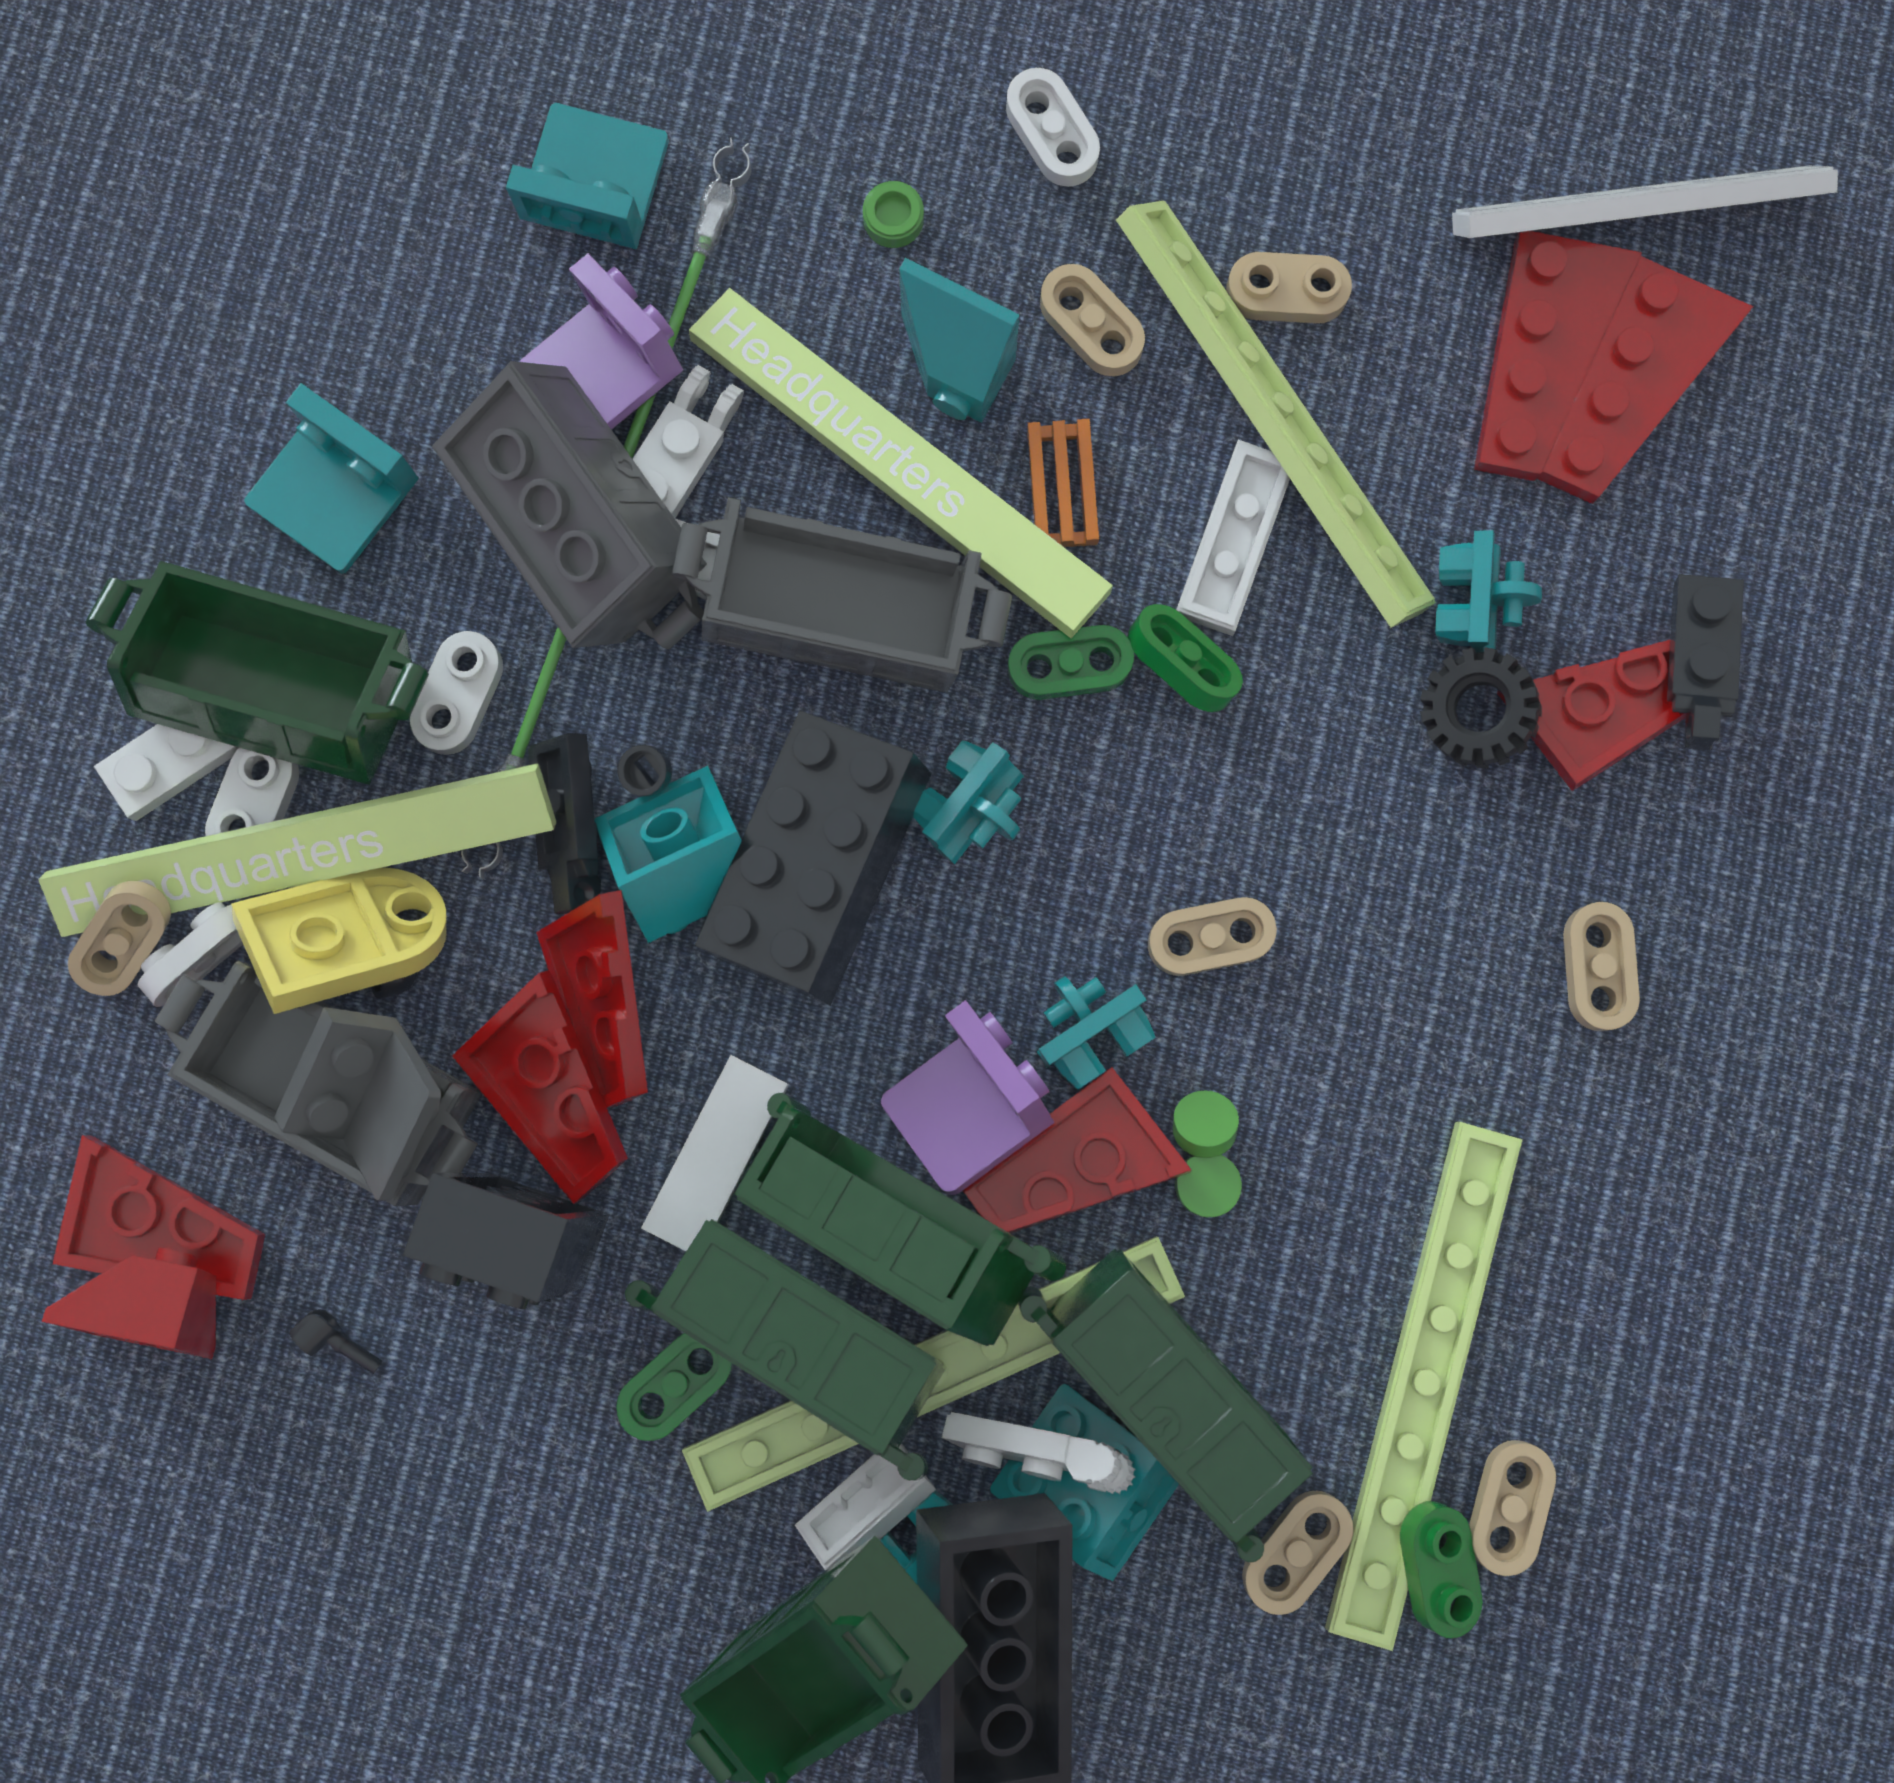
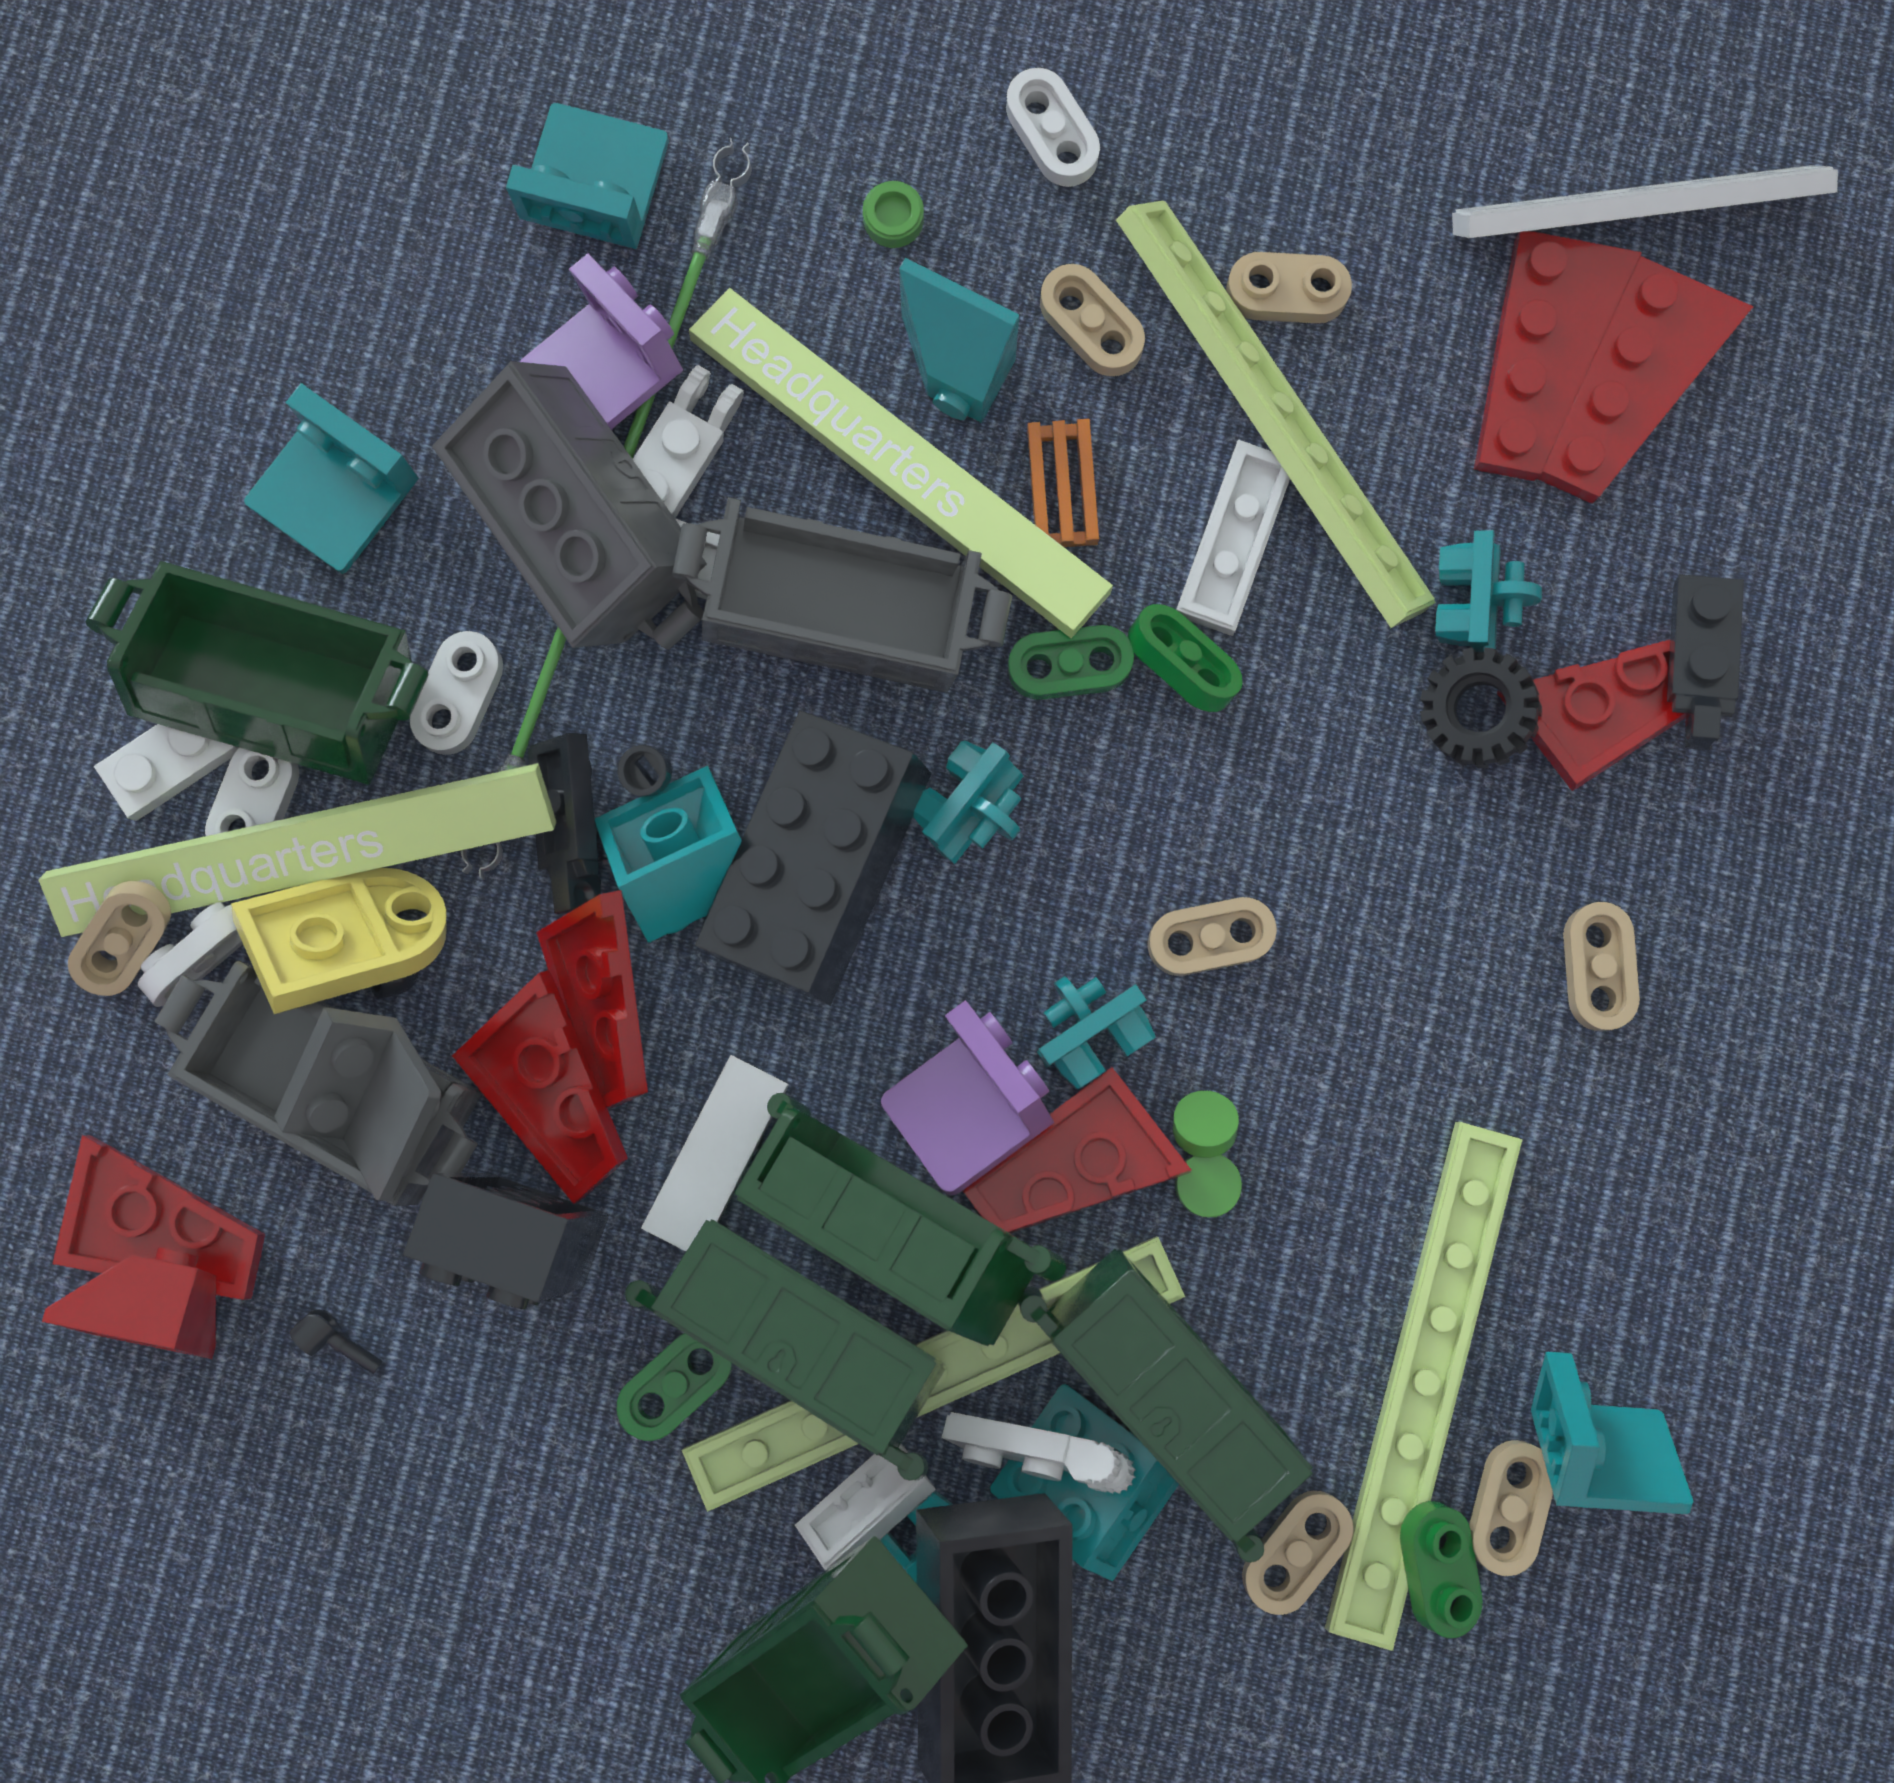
none -> teal bracket [1531,1352,1693,1514]

